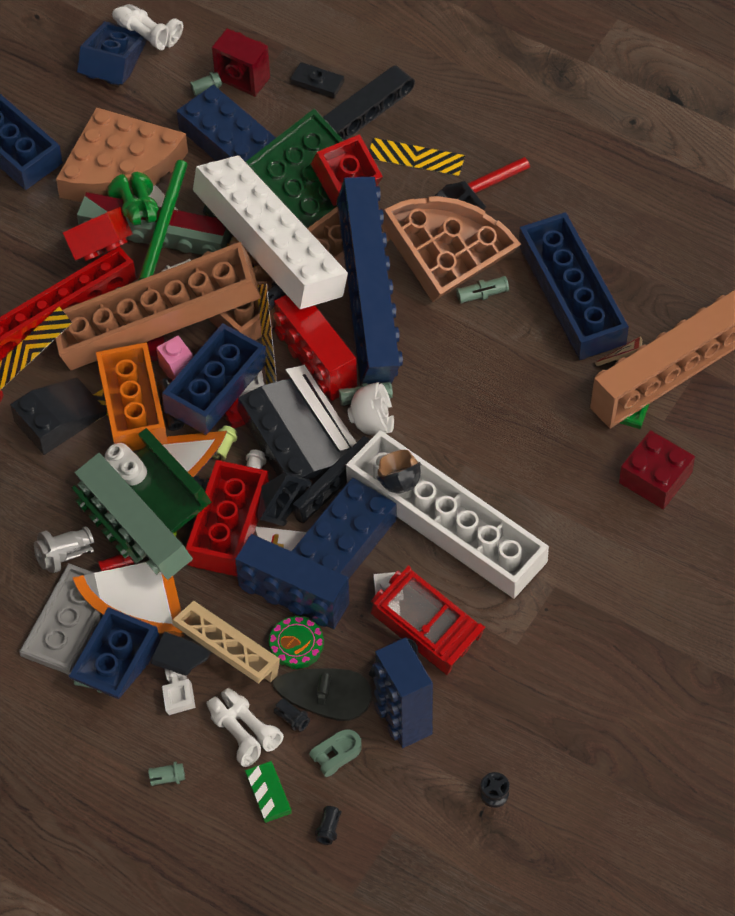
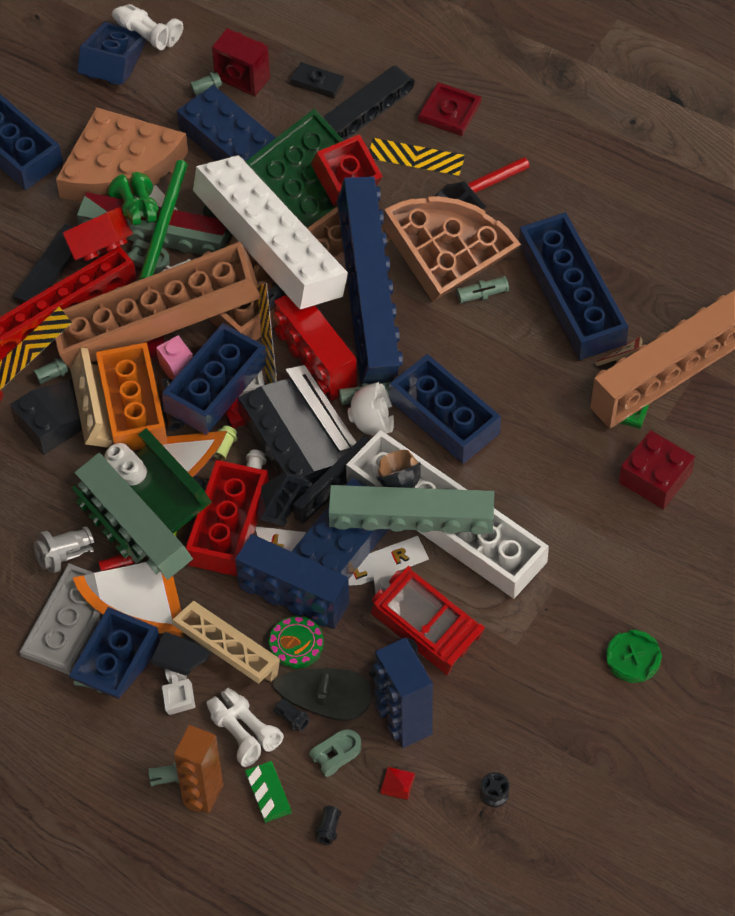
none -> black tile [13,224,74,304]
none -> sand green pin [34,358,69,385]
none -> tan fence [70,347,113,448]
none -> sand green plate [126,239,170,274]
none -> dark orange brick [174,725,224,813]
none -> sand green brick [329,485,494,534]
none -> white sticker [348,536,429,586]
none -> red slope [380,767,415,800]
none -> dark blue brick [390,354,501,464]
none -> dark red tile [418,82,482,136]
none -> green tile [606,630,662,683]

